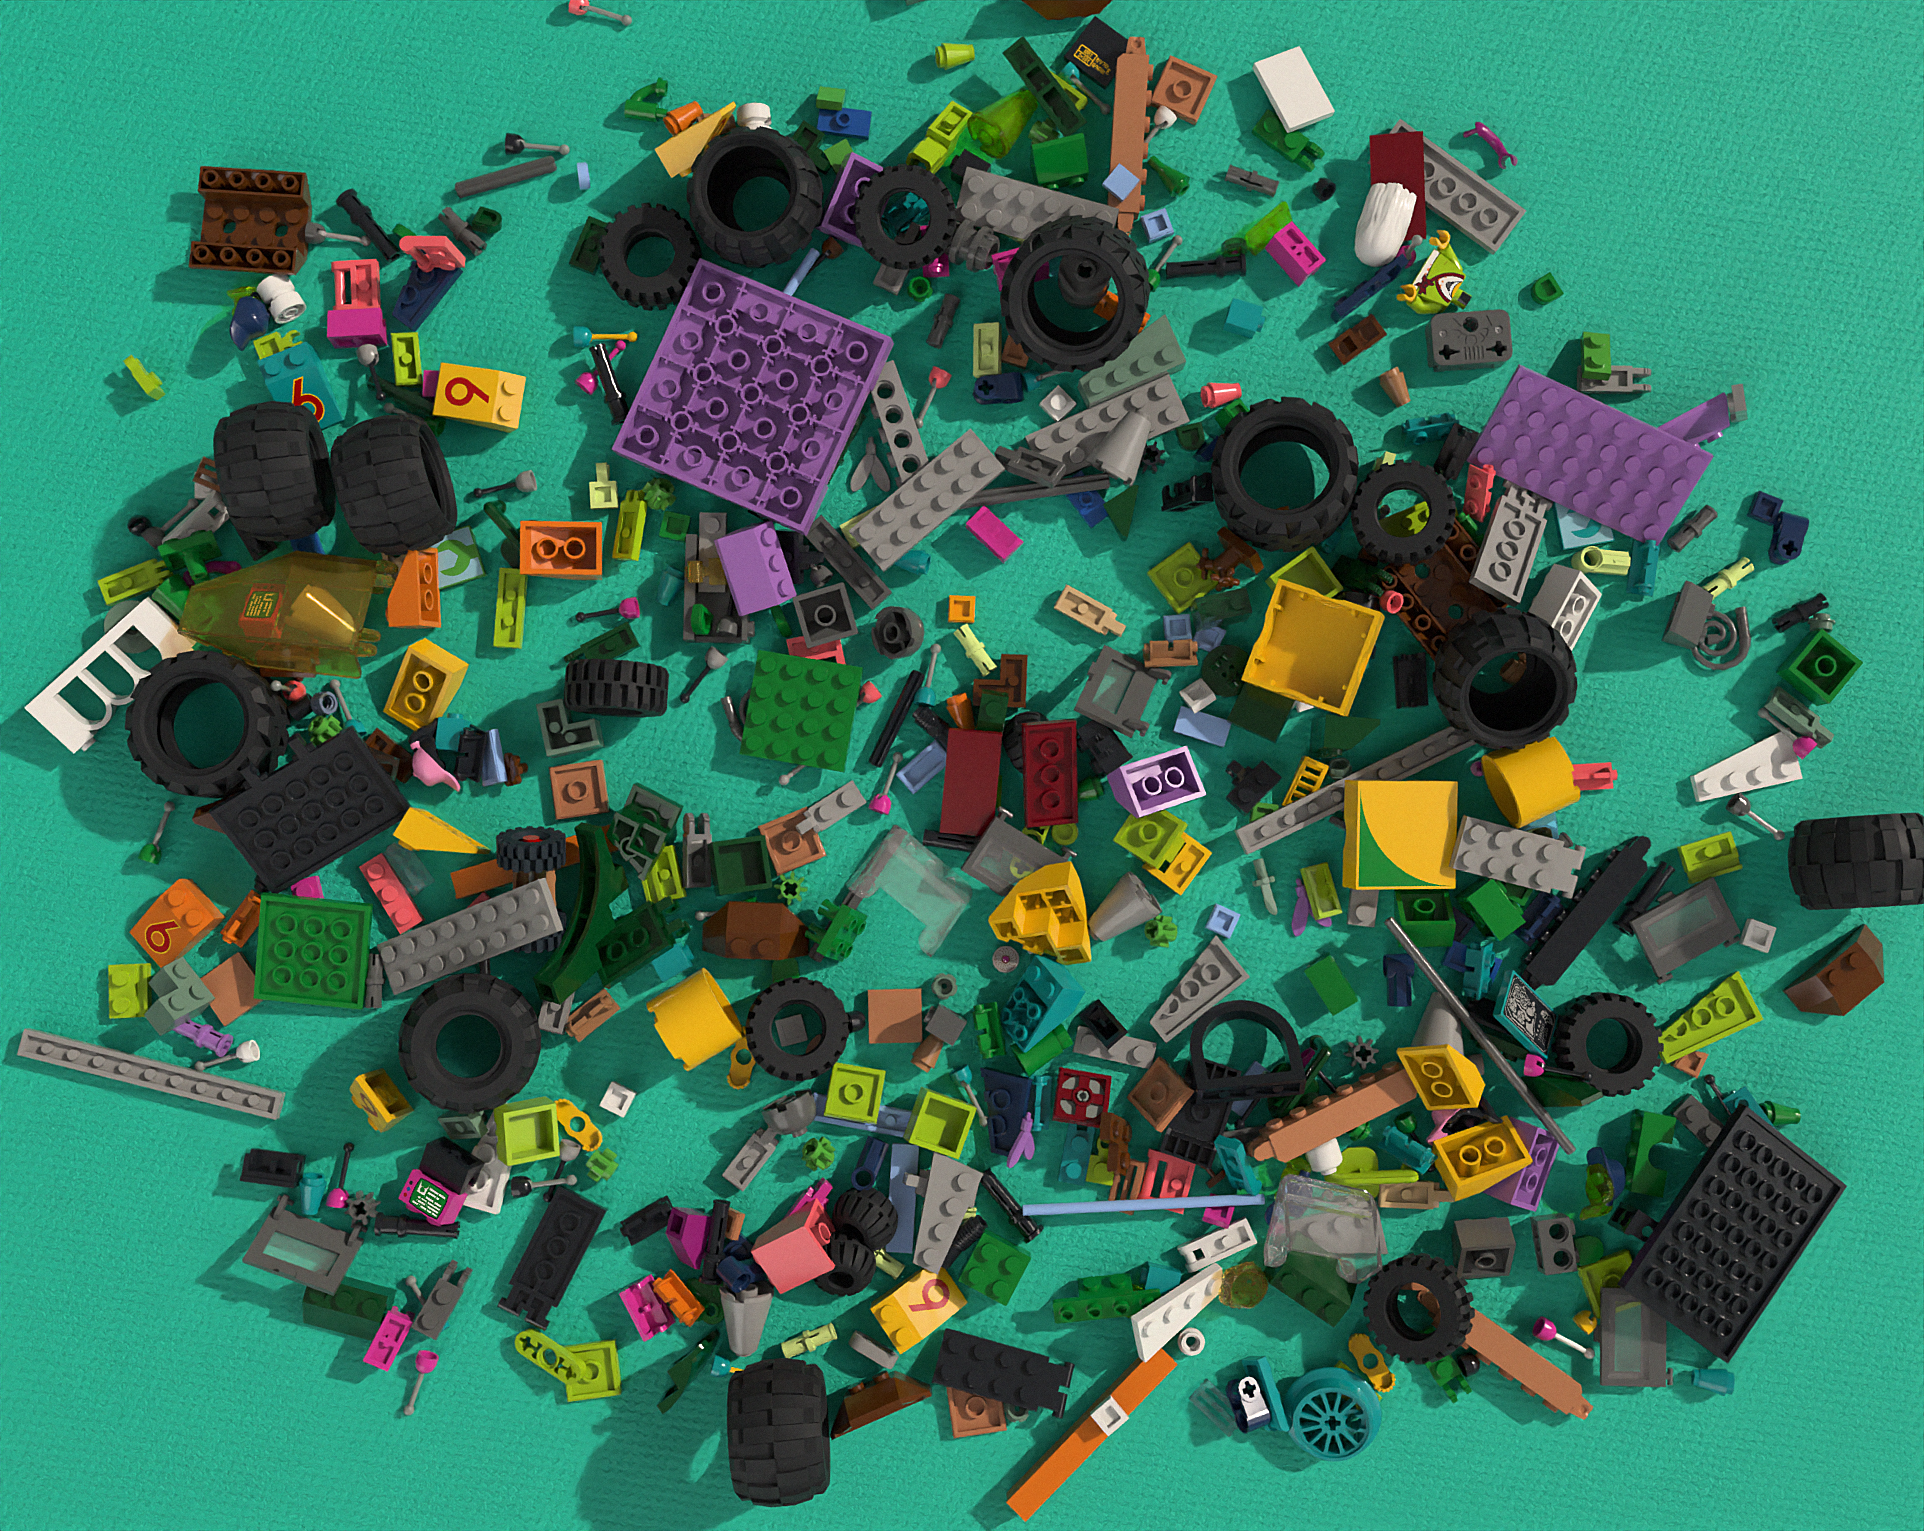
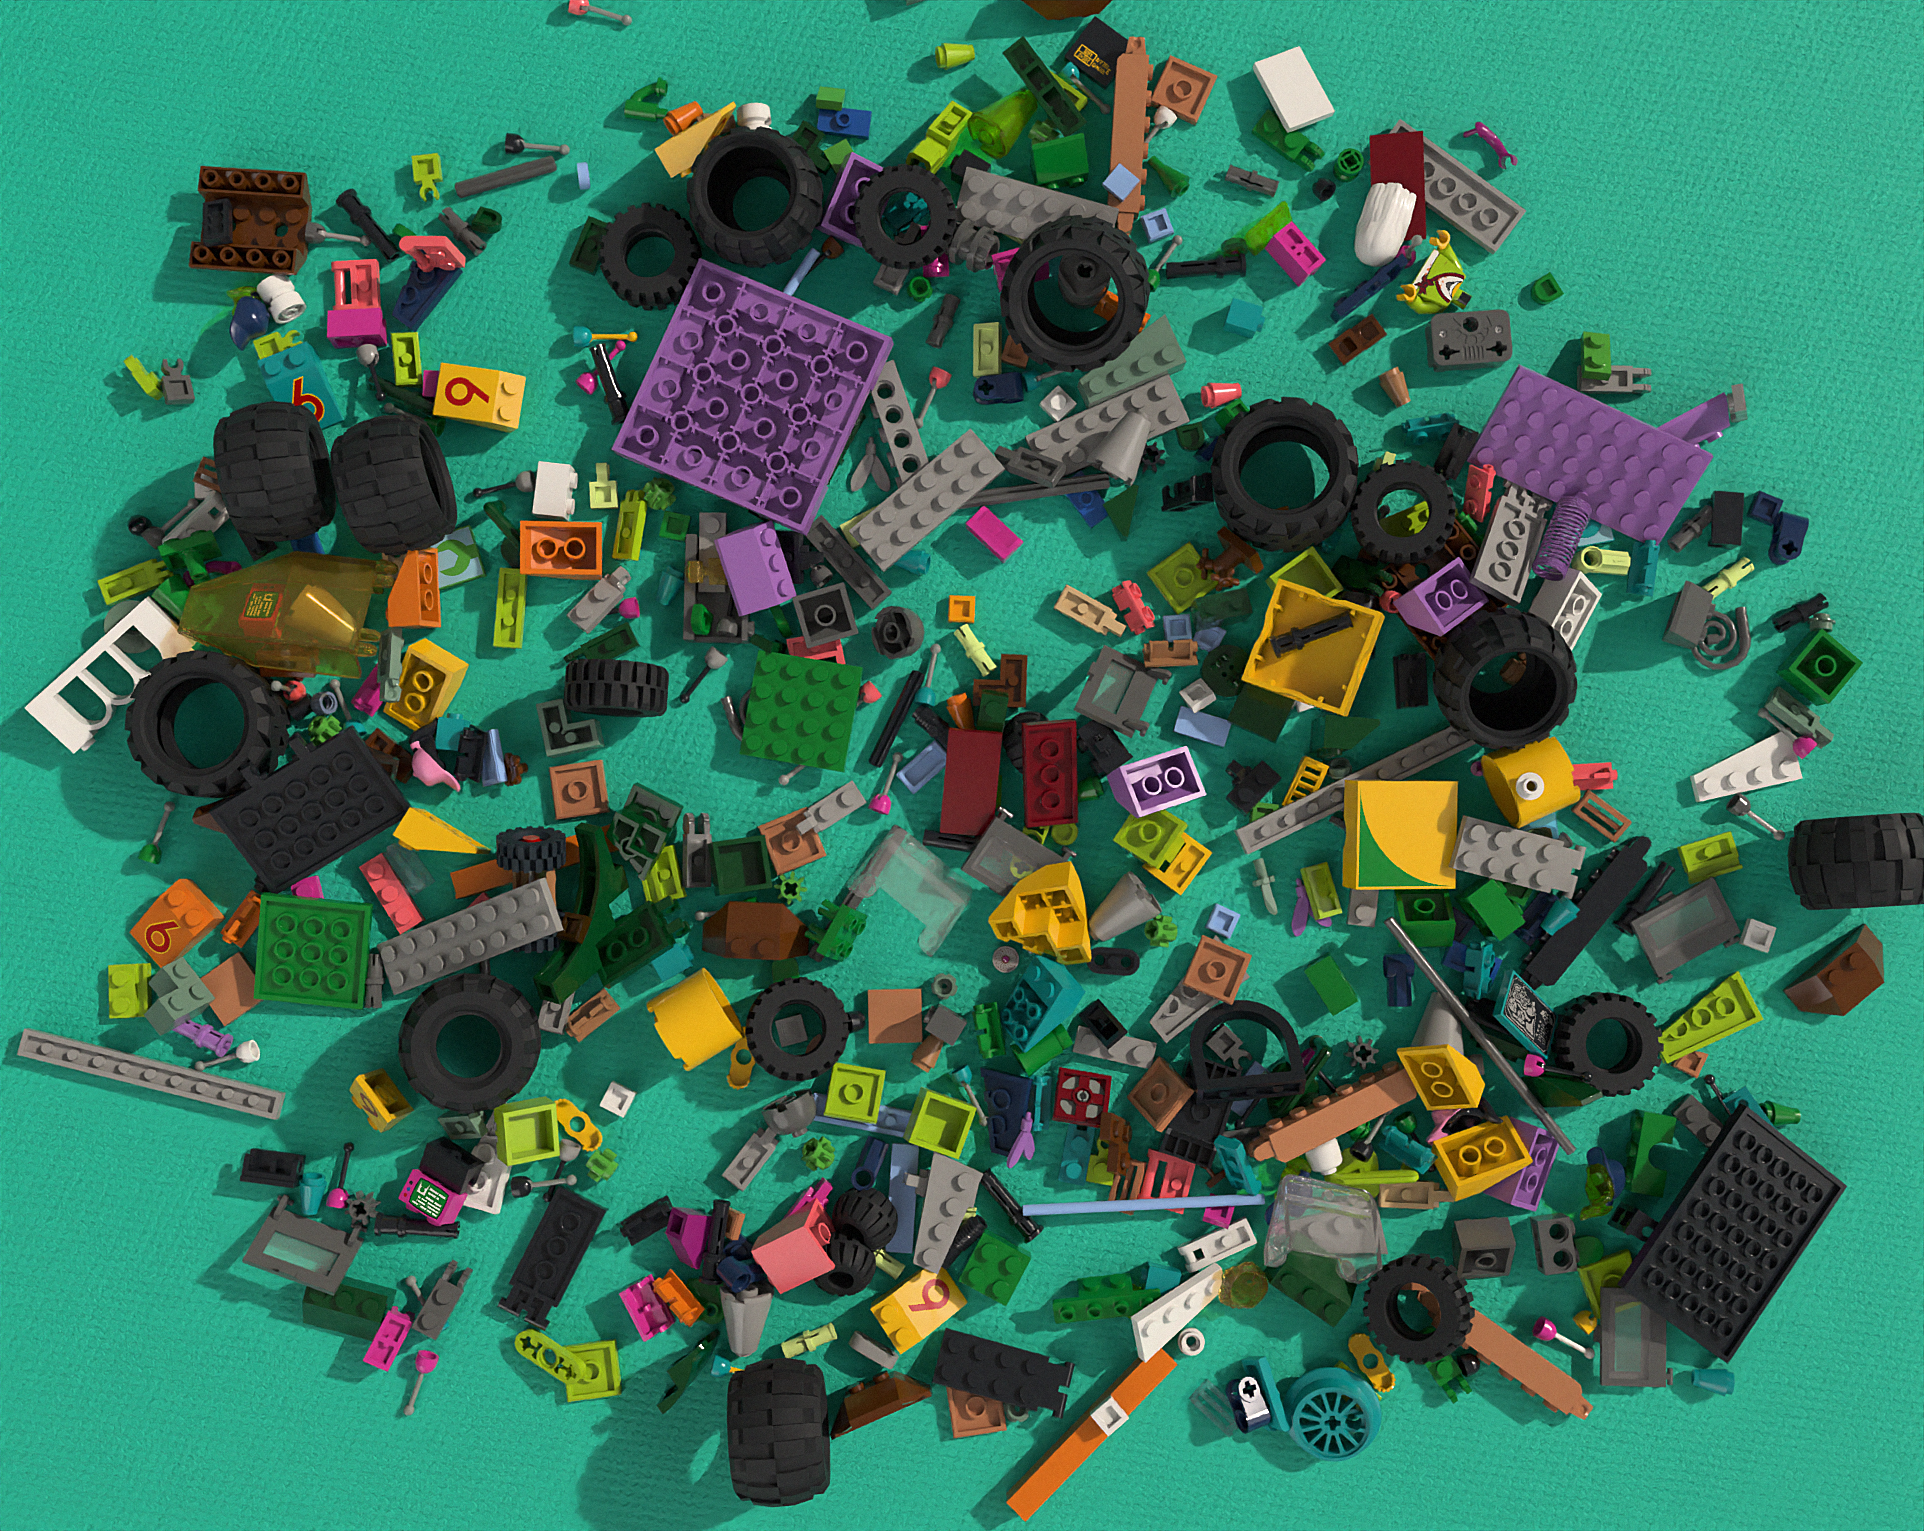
none -> dark grey plate [161,358,195,405]
none -> black plate [203,198,233,247]
none -> dark pink hinge [351,663,383,717]
none -> sand green hinge [377,627,404,703]
none -> lime plate [411,153,443,202]
none -> white brick [532,461,578,521]
none -> dark brown tile [556,912,592,944]
none -> light grey hinge [567,566,632,634]
none -> dark green tile [750,634,787,654]
none -> black plate [1086,947,1140,976]
none -> coral hinge [1111,580,1155,636]
none -> nougat tile [1182,935,1252,1005]
none -> dark grey plate [1204,1023,1253,1071]
none -> black pin [1269,611,1353,659]
none -> green wheel [1333,148,1364,183]
none -> black hinge [1349,1109,1393,1163]
none -> medium lavender slope [1393,557,1489,636]
none -> white plate [1516,772,1544,800]
none -> medium lavender piece [1532,496,1592,581]
none -> teal cone [1540,895,1580,936]
none -> nougat tile [1571,789,1632,843]
none -> black hinge [1708,491,1744,550]

